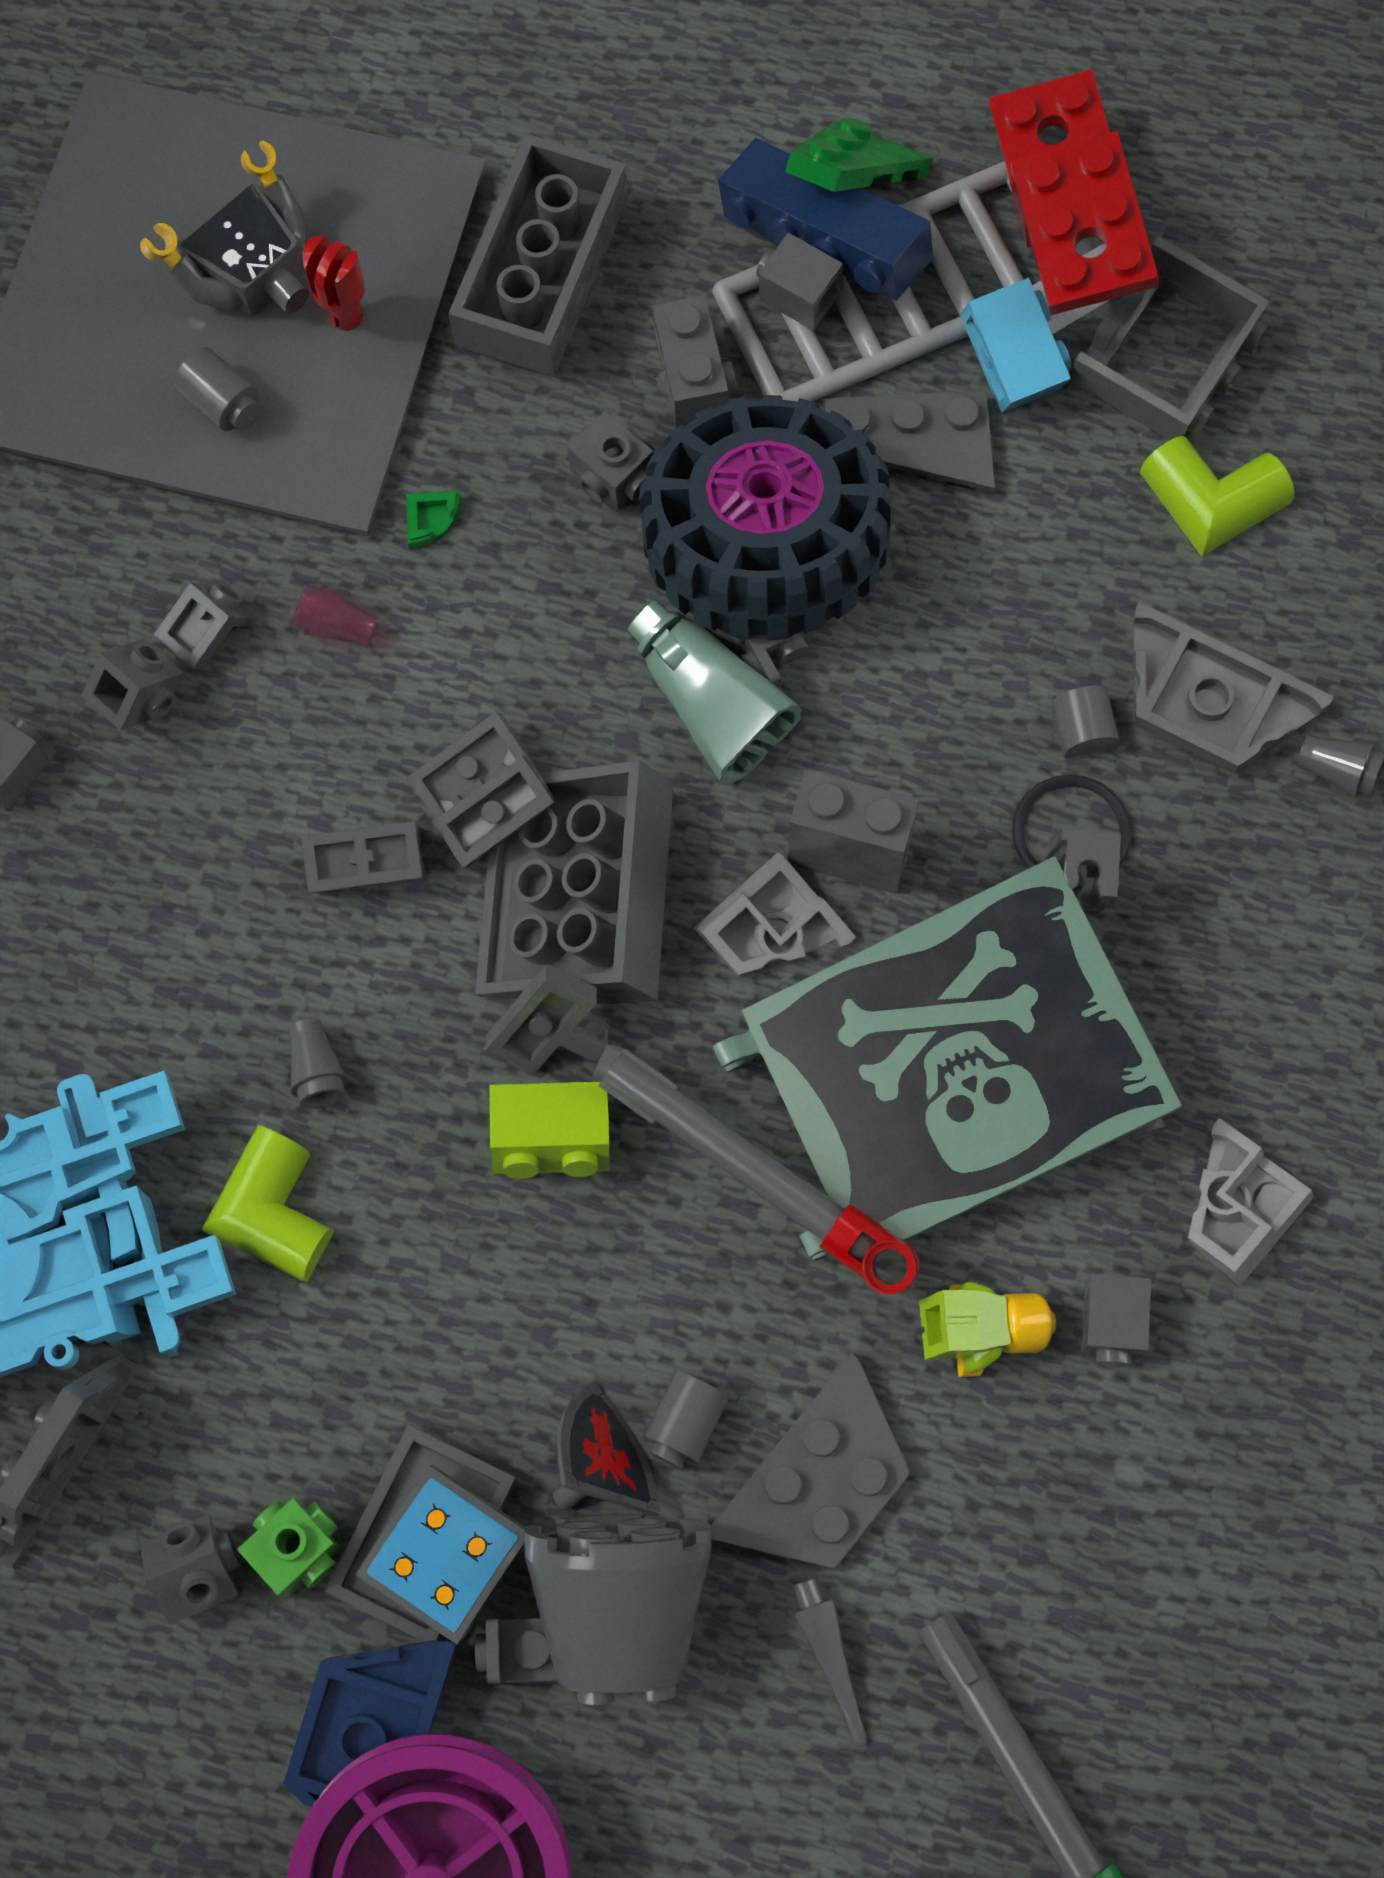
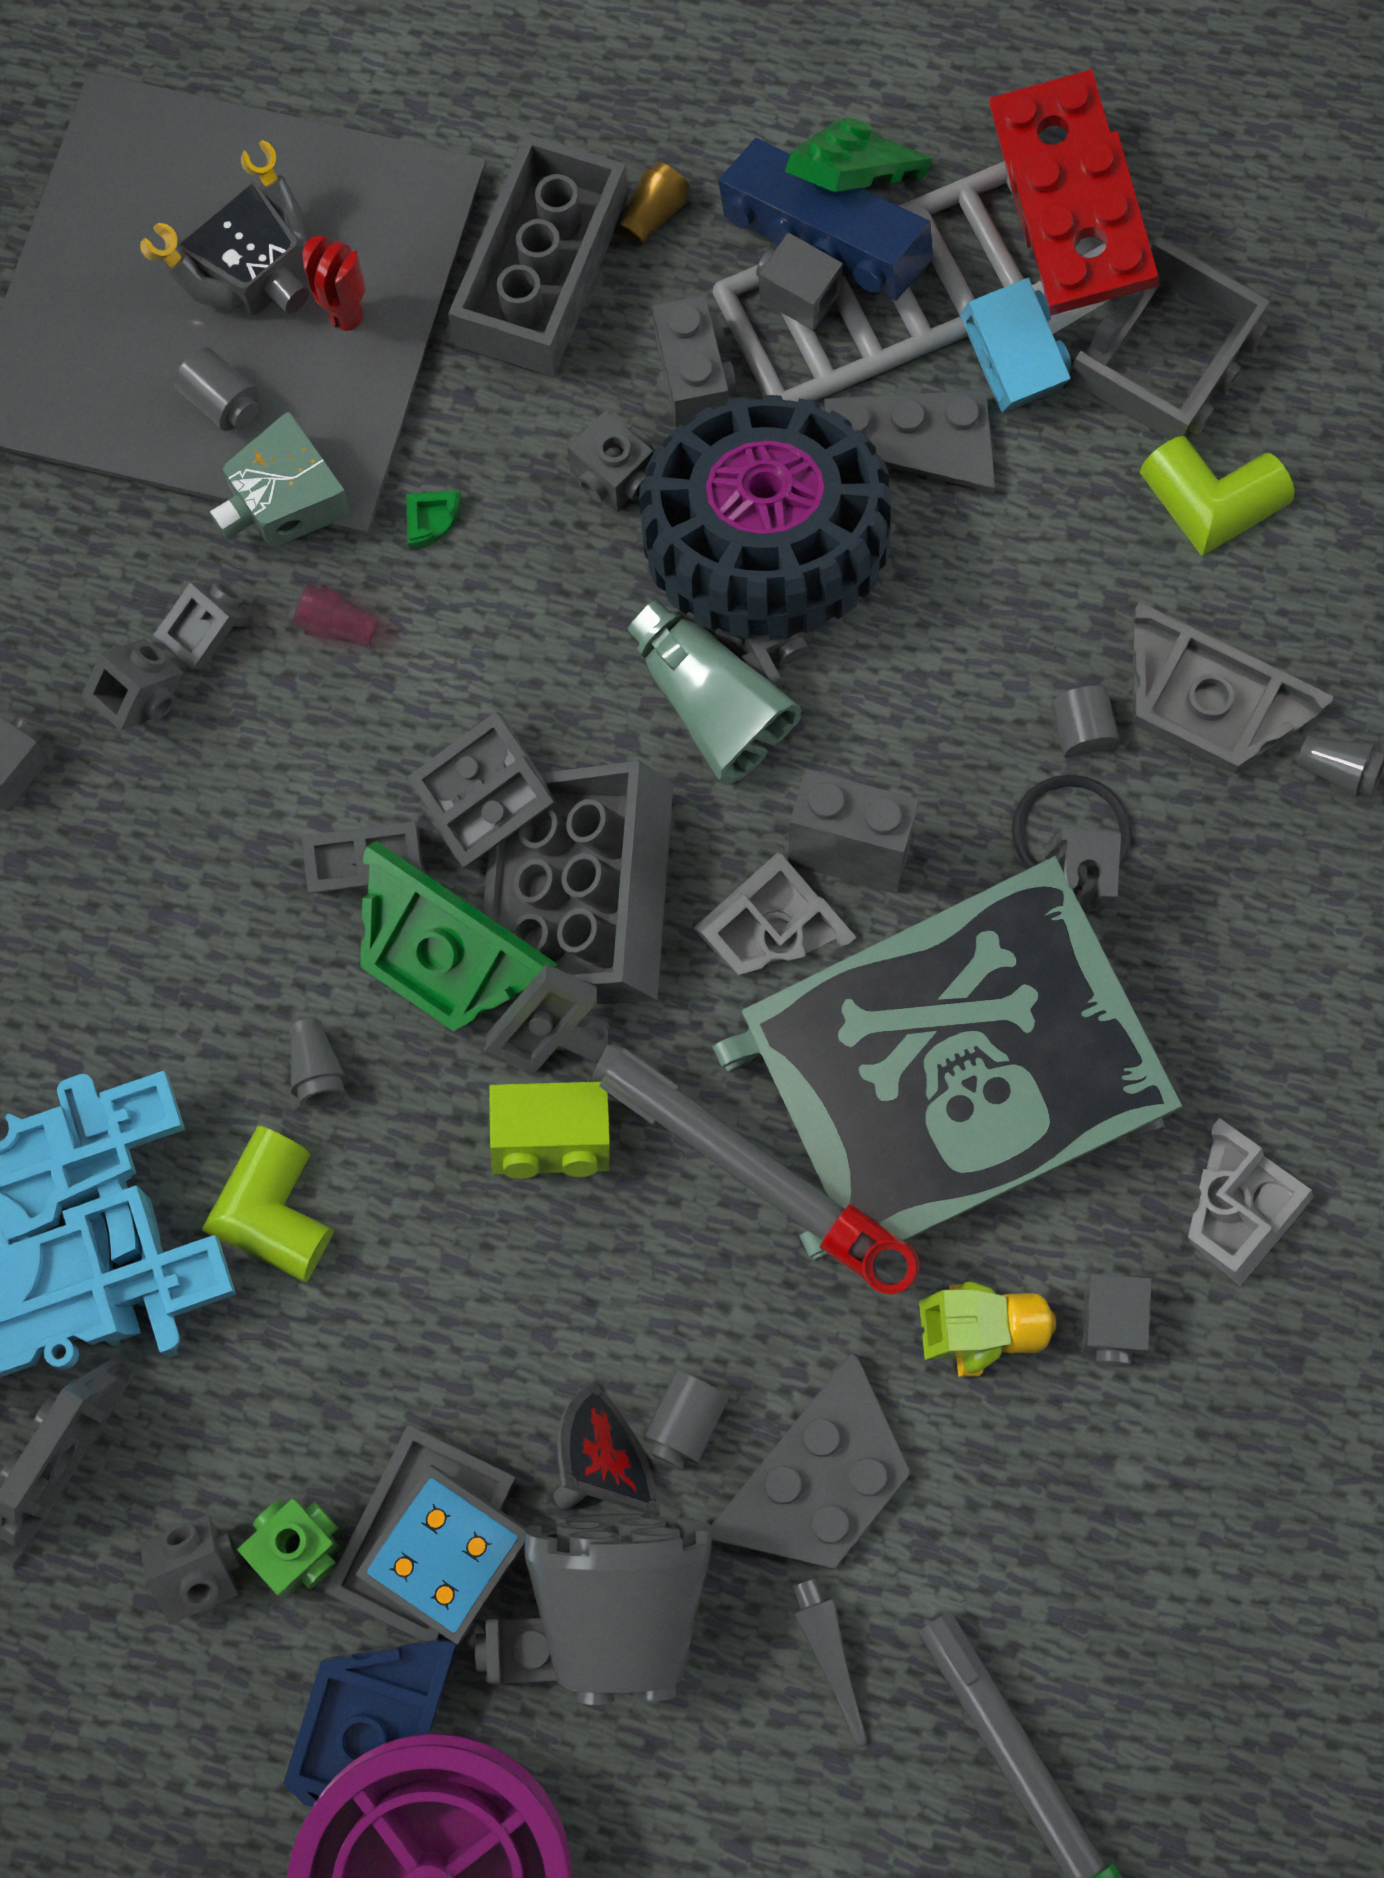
none -> sand green torso [209,412,352,547]
none -> green wing [360,841,558,1031]
none -> pearl gold cone [618,162,690,245]

